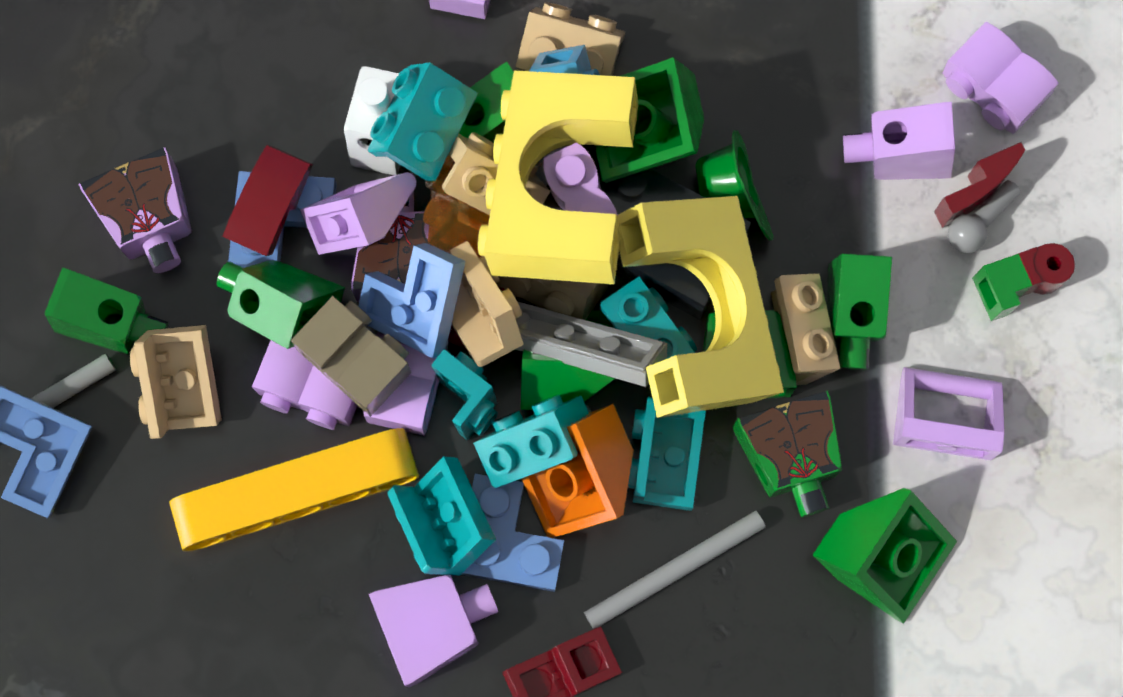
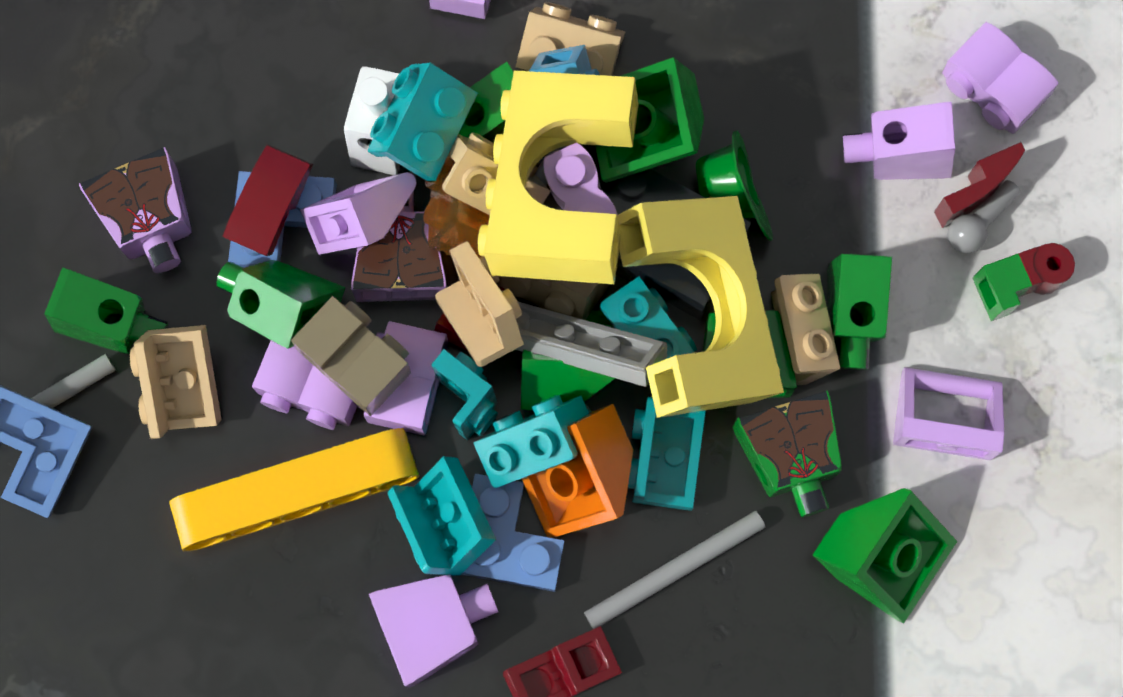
medium blue plate [358,243,466,358] -> none

